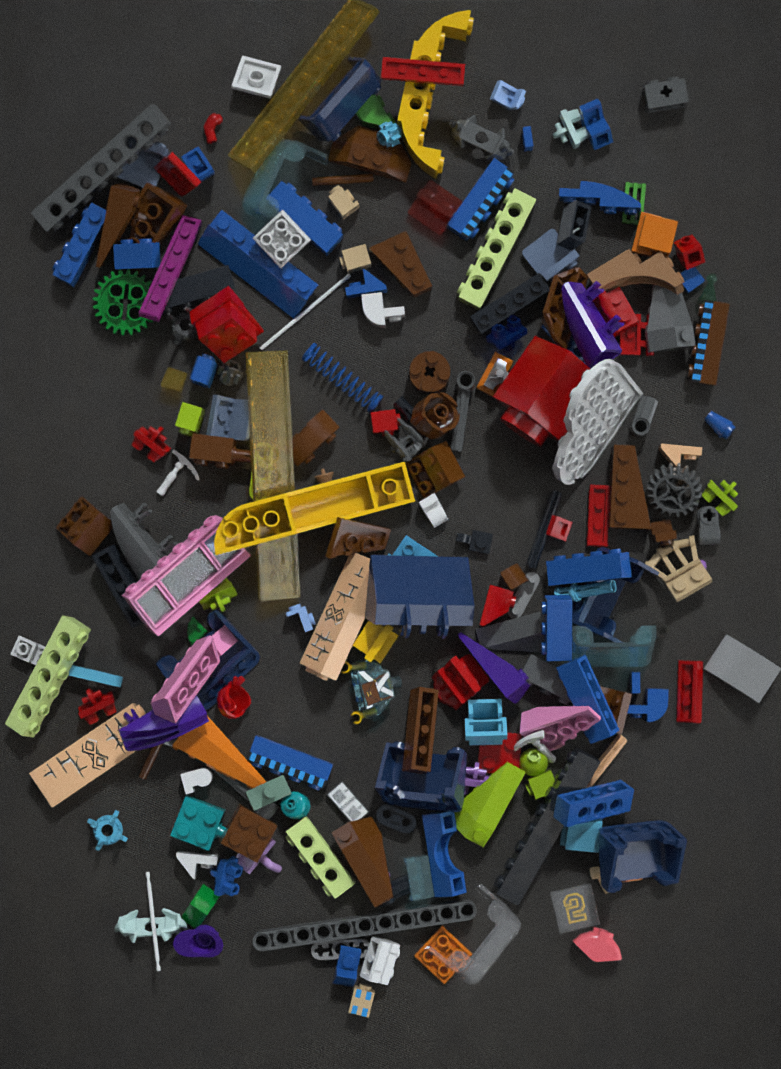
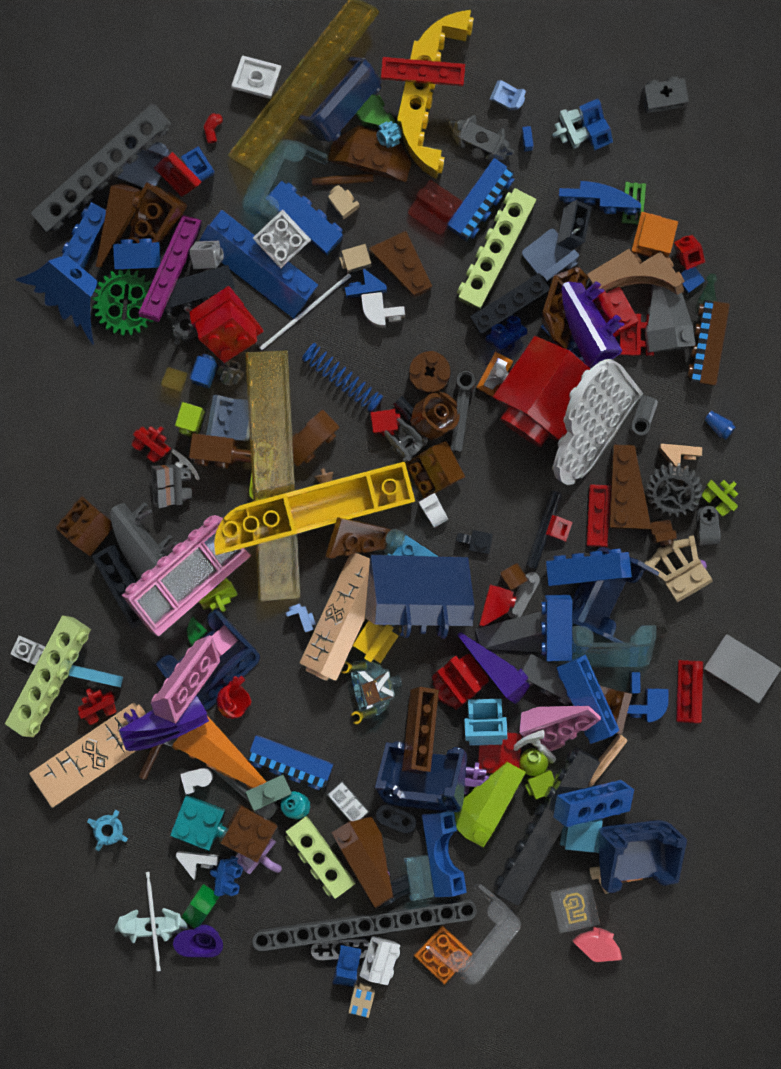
medium azure pin [554,579,617,602] -> none
none -> blue piece [15,256,97,345]
none -> dark grey hips [151,465,192,508]
none -> light grey brick [189,241,224,269]
none -> clear light blue plate [386,529,405,549]

